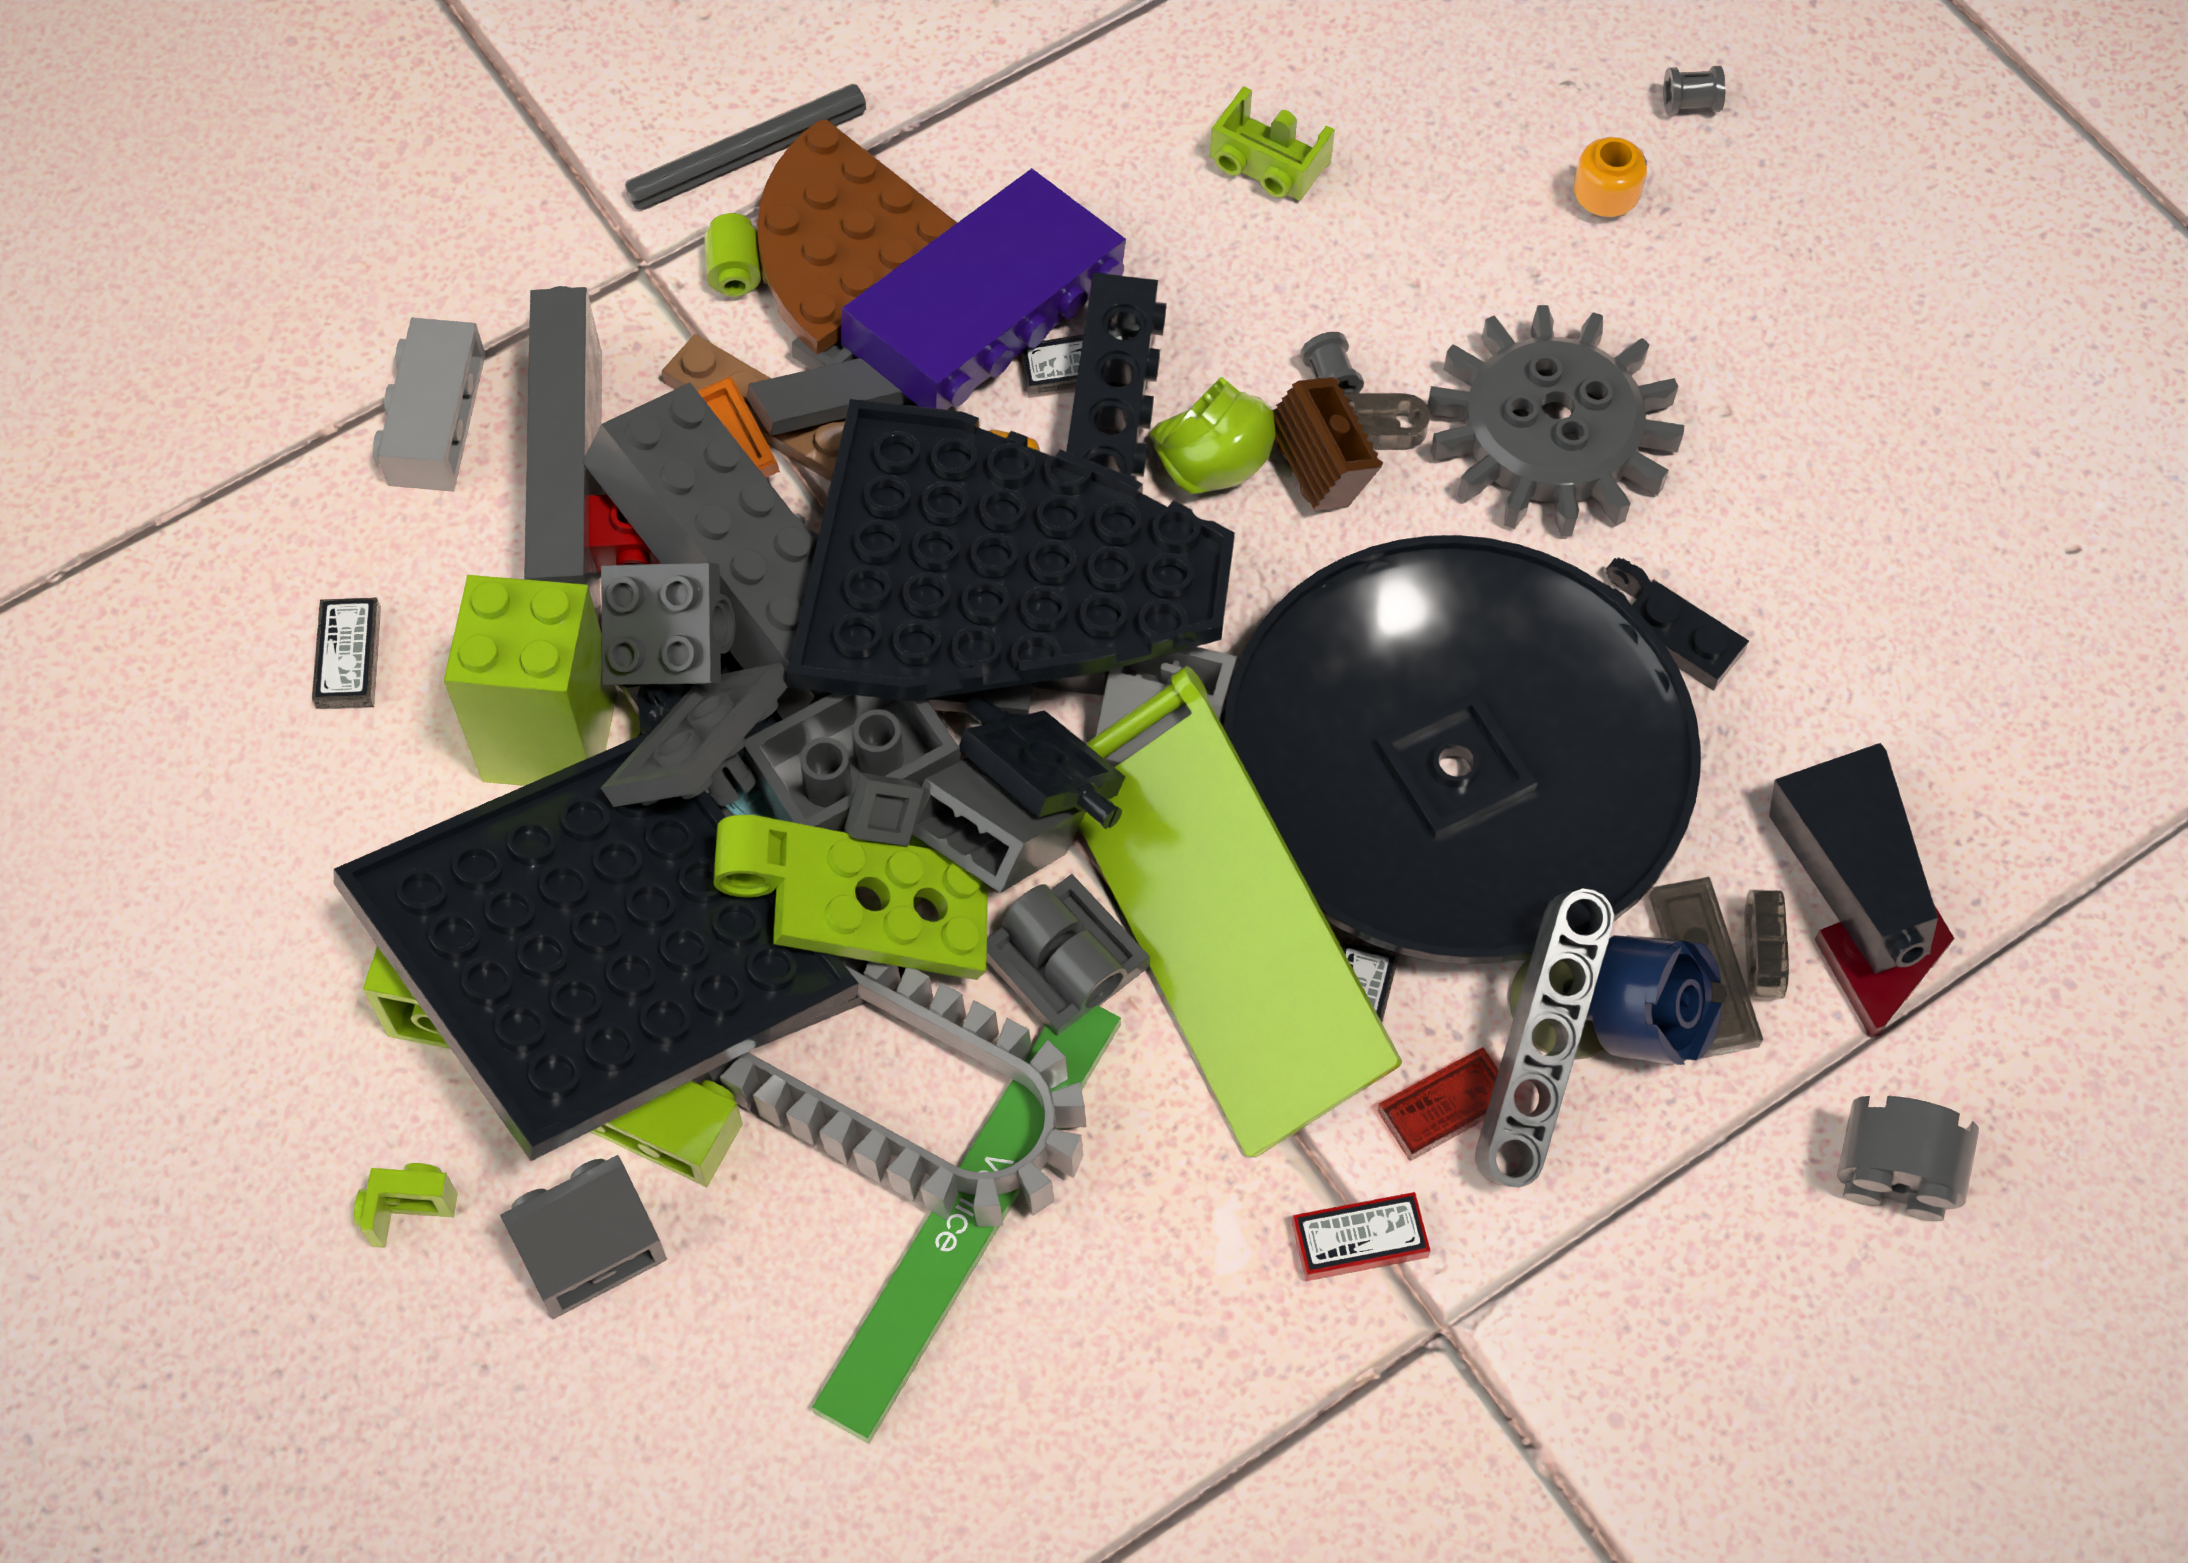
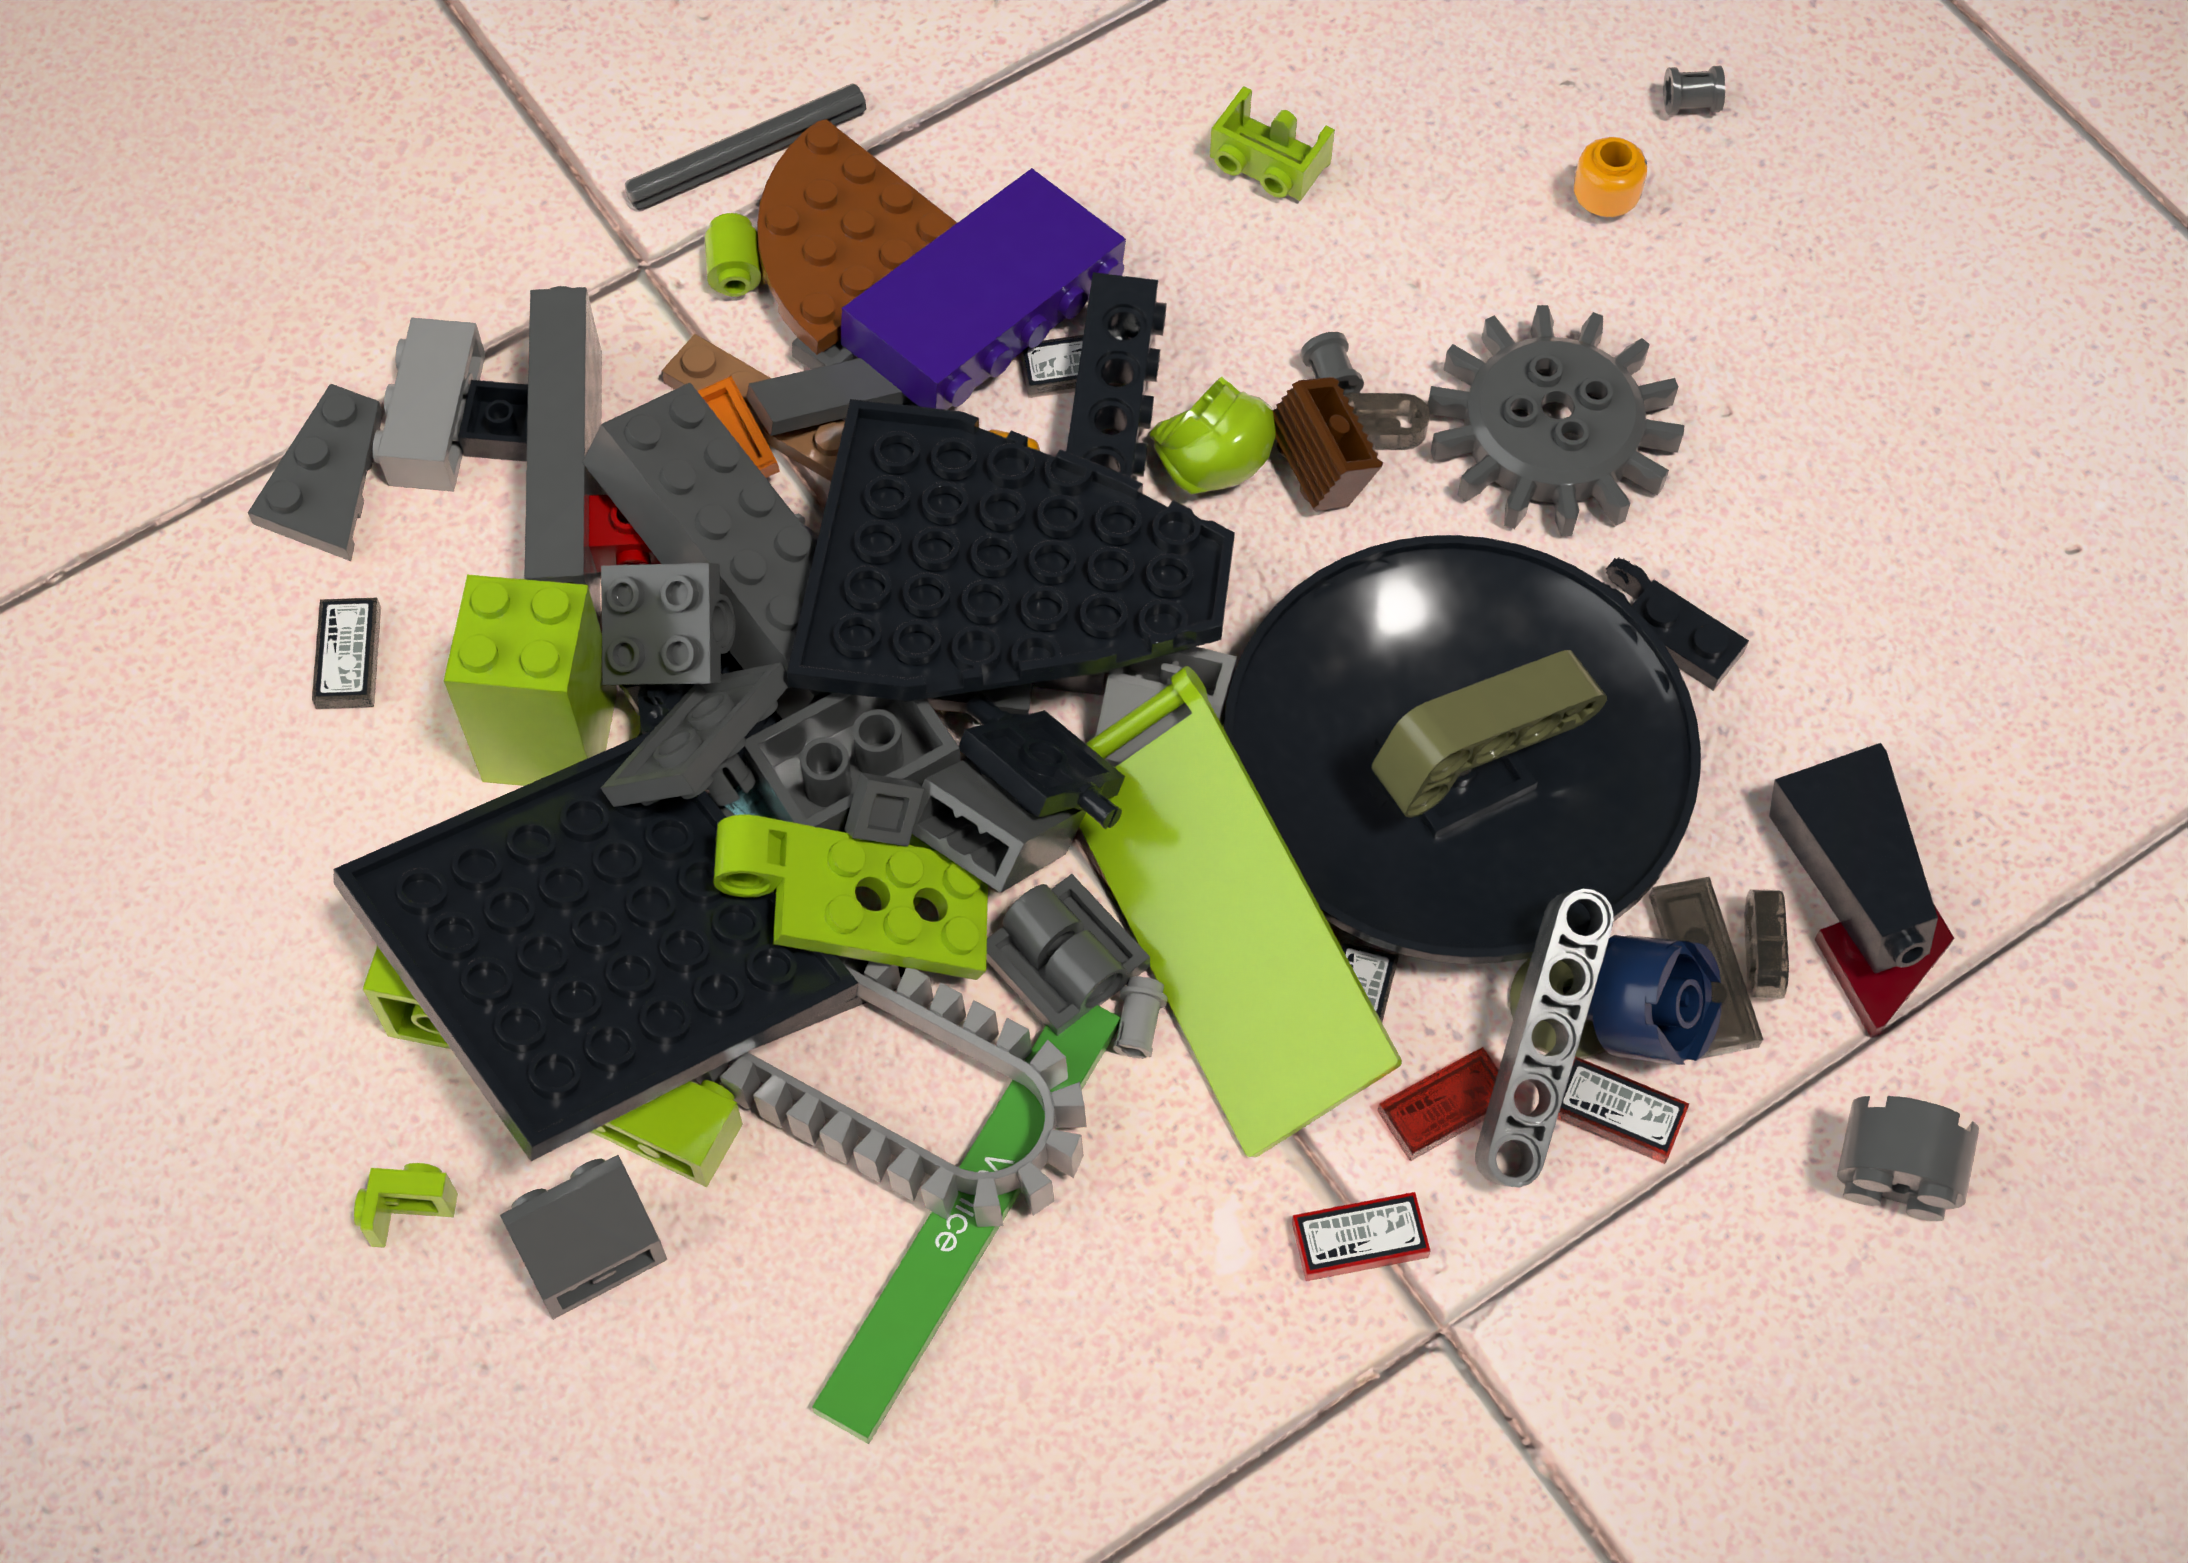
none -> dark grey wing [247,383,383,561]
none -> black piece [458,380,528,462]
none -> light grey pin [1113,976,1168,1059]
none -> olive beam [1371,650,1607,818]
none -> tile [1557,1056,1690,1164]

